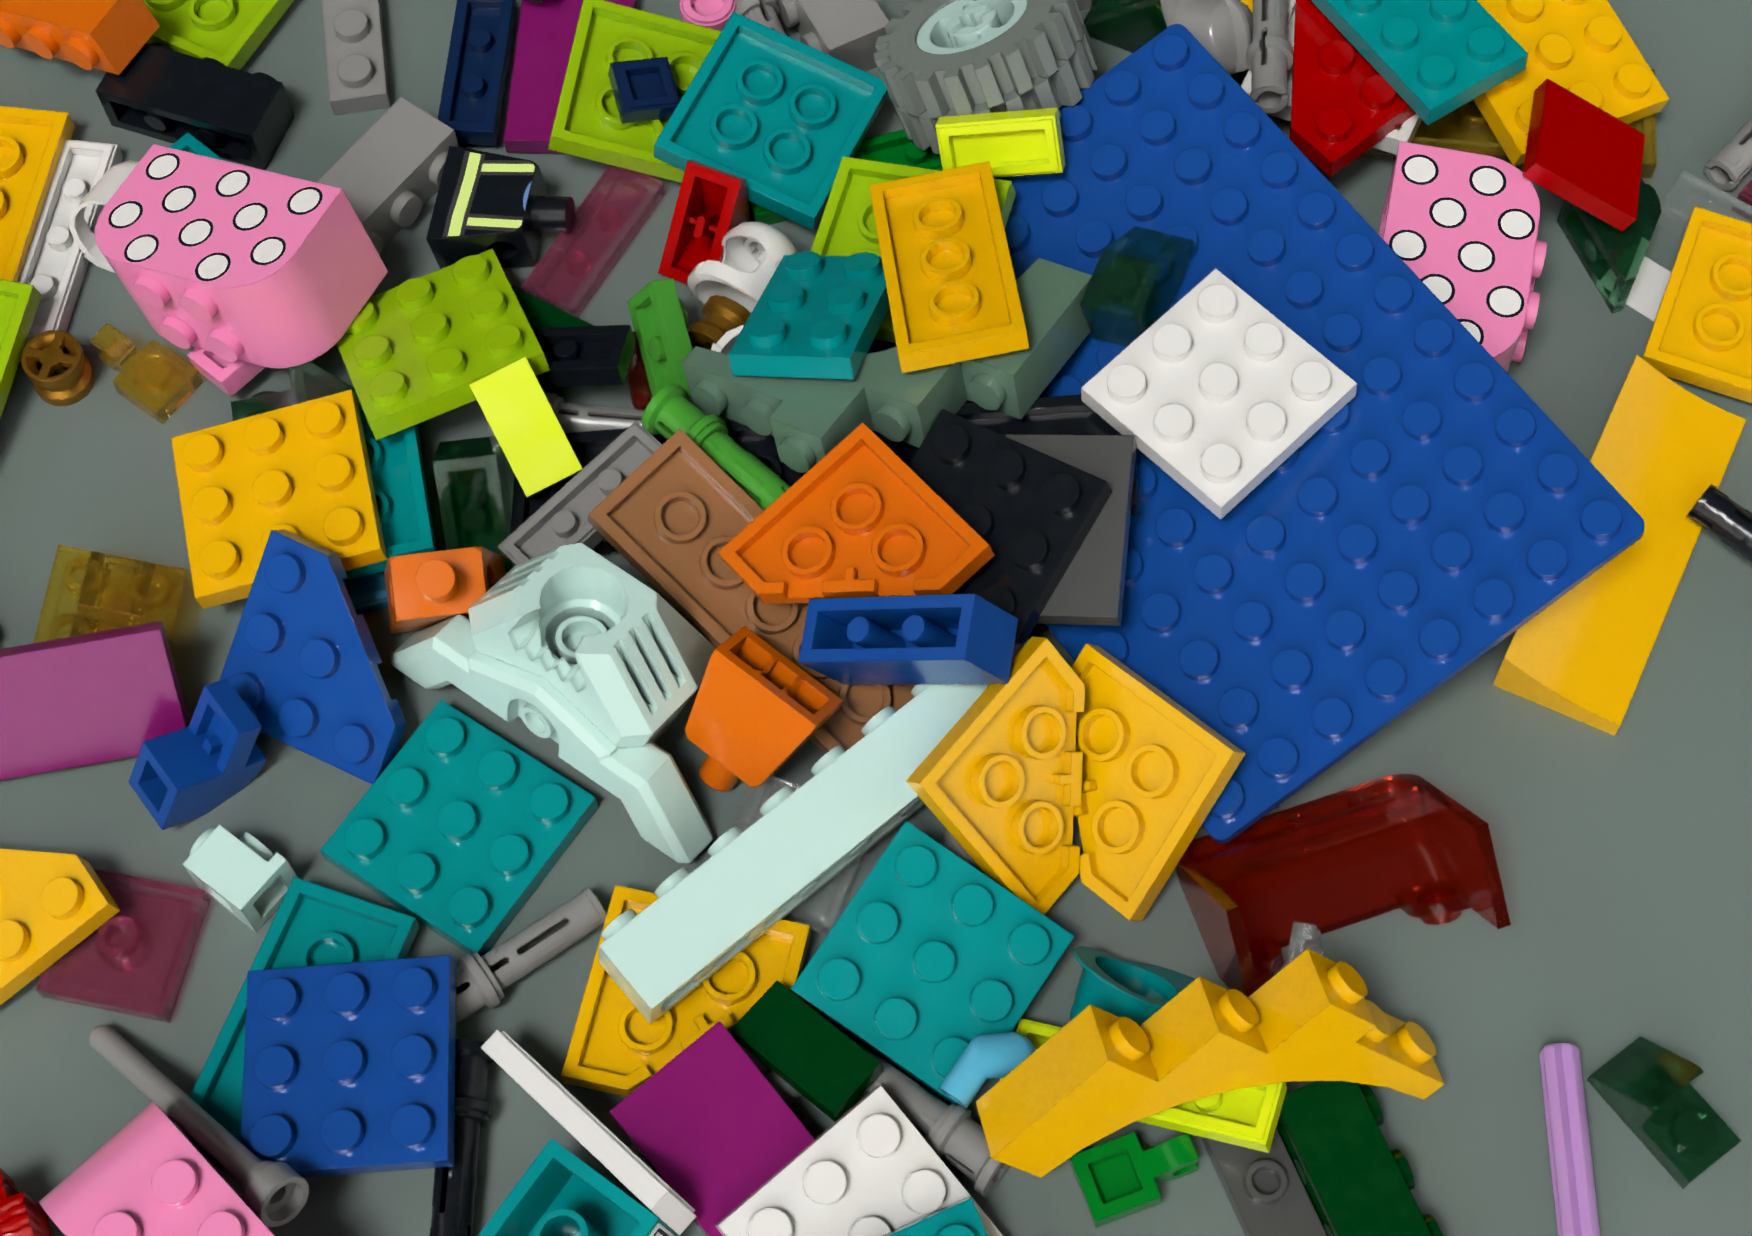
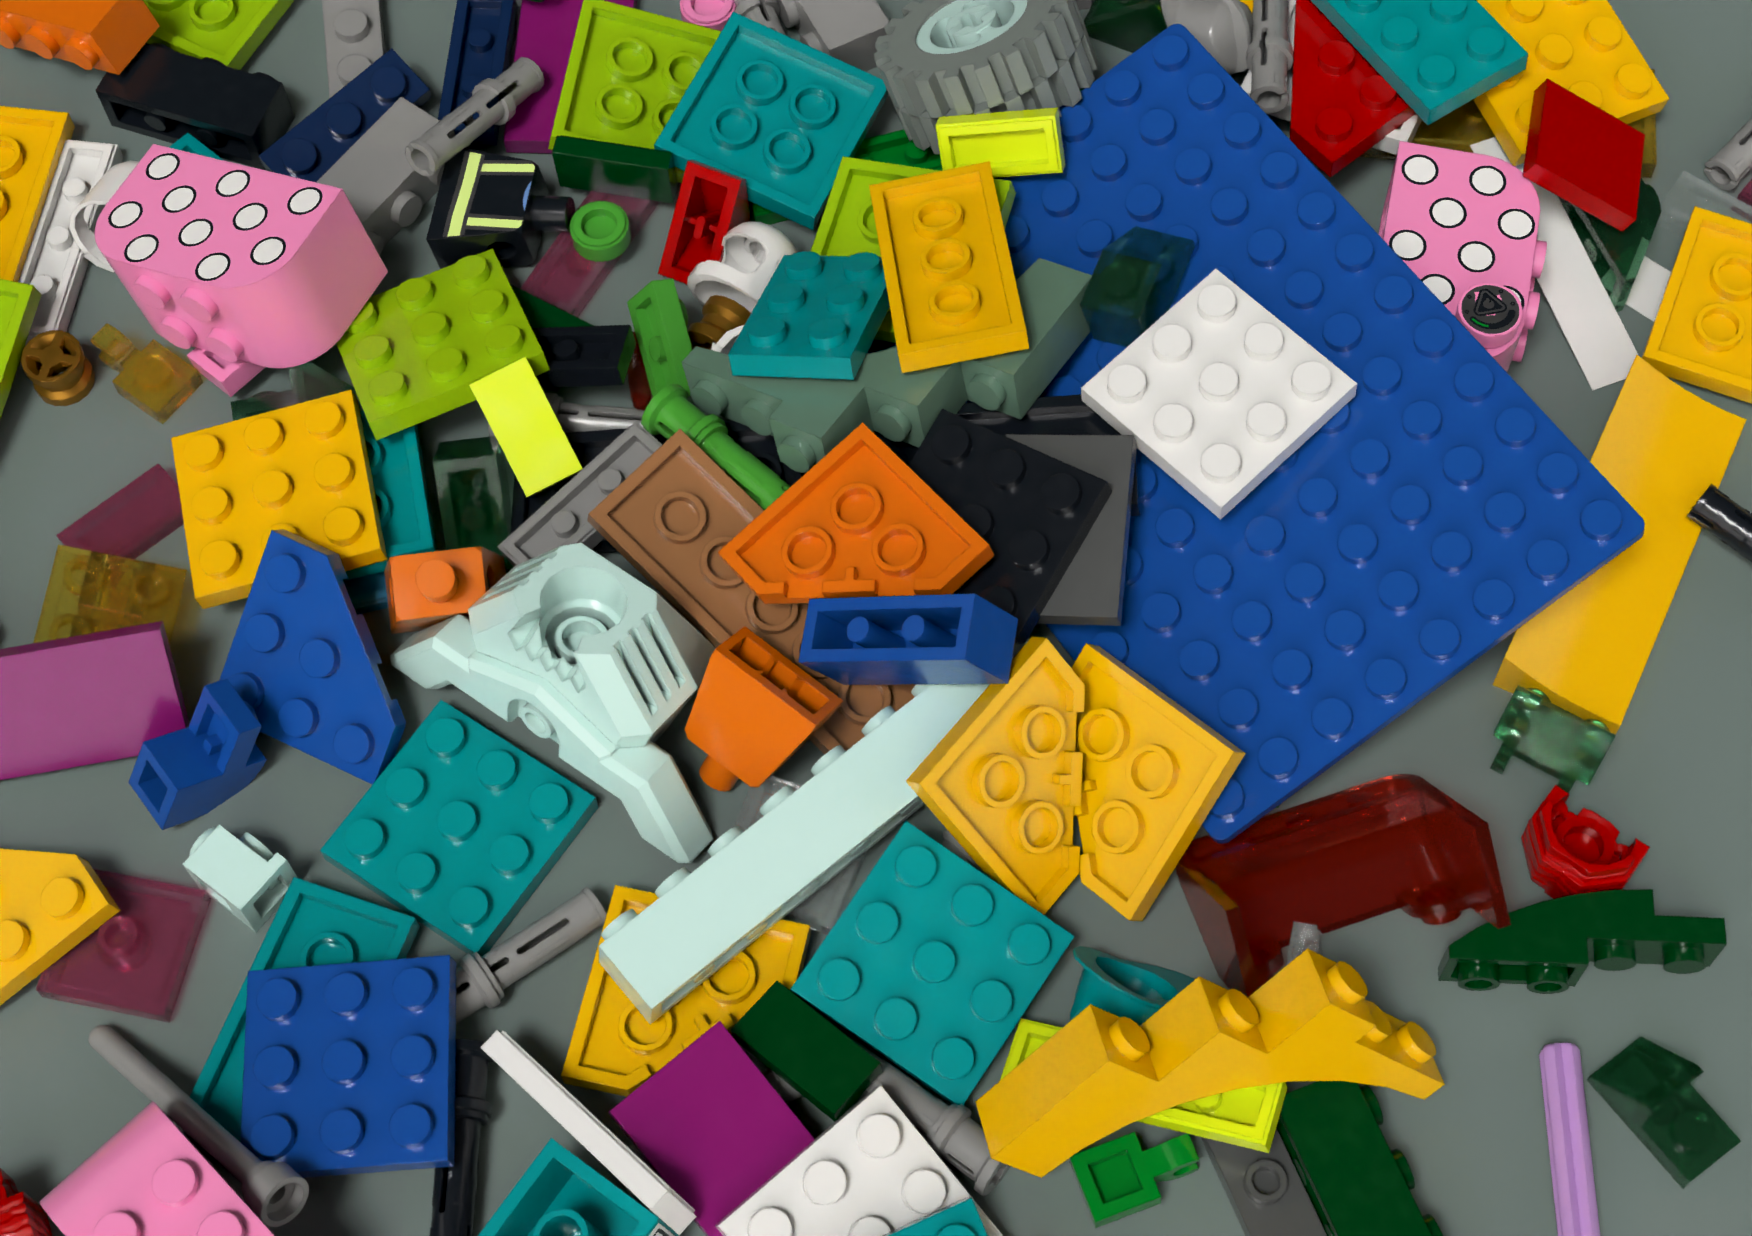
dark blue tile [608,57,680,124] -> none
medium azure arm [938,1032,1035,1108] -> none
none -> clear pink tile [56,463,184,586]
none -> dark blue plate [258,48,432,182]
none -> light grey pin [405,57,545,177]
none -> dark green tile [552,135,678,203]
none -> bright green tile [570,201,631,262]
none -> dark green slope [1438,889,1727,994]
none -> tile [1455,282,1523,348]
none -> white sticker [1470,137,1639,391]
none -> clear green piece [1490,685,1616,793]
none -> red hair [1521,785,1650,899]

